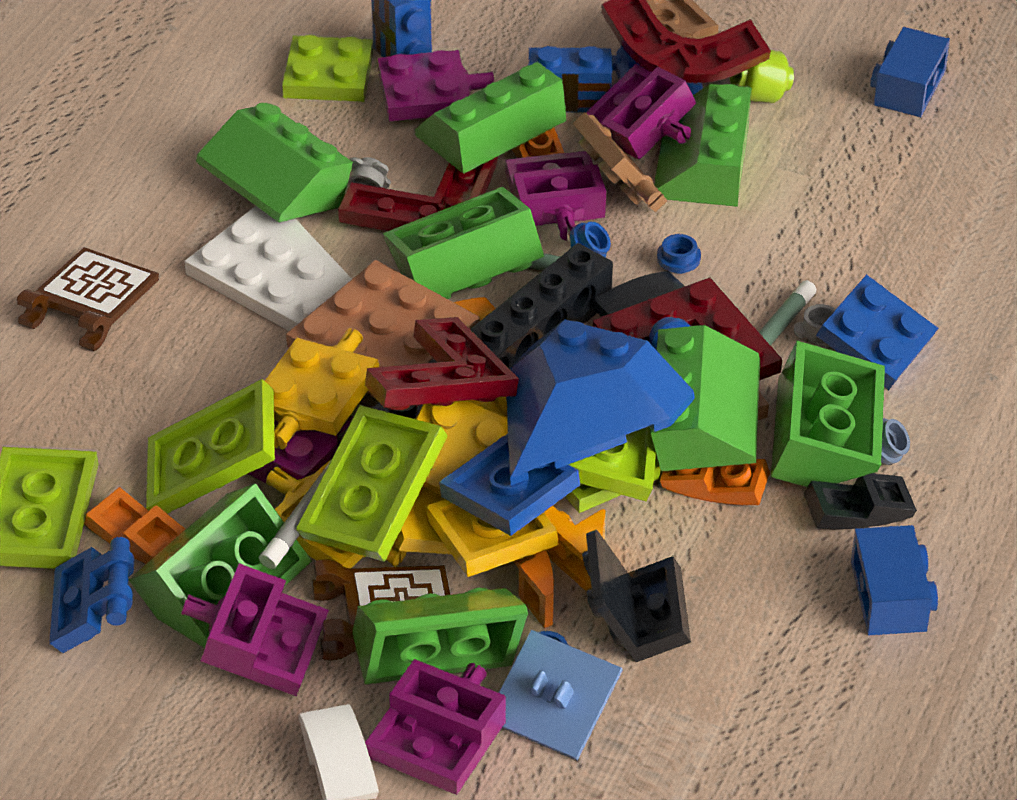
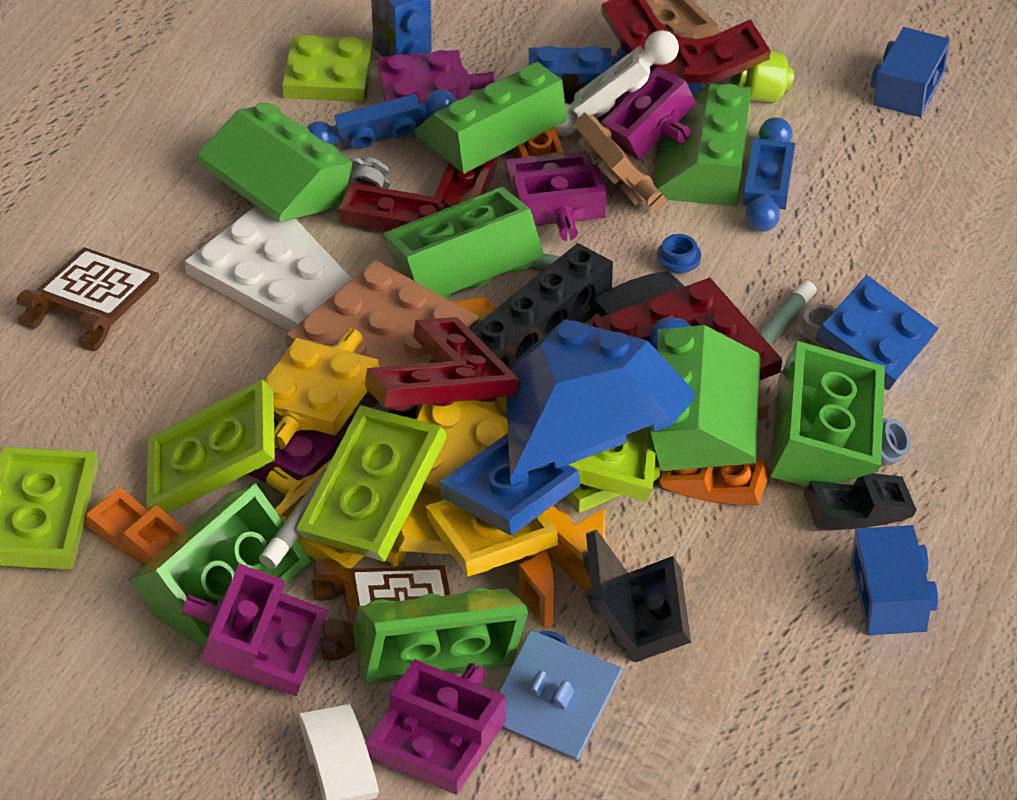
blue plate [49,537,135,653] -> none
blue plate [570,221,611,257] -> none
none -> blue plate [307,89,457,150]
none -> white plate [555,30,679,137]
none -> blue plate [743,117,795,232]

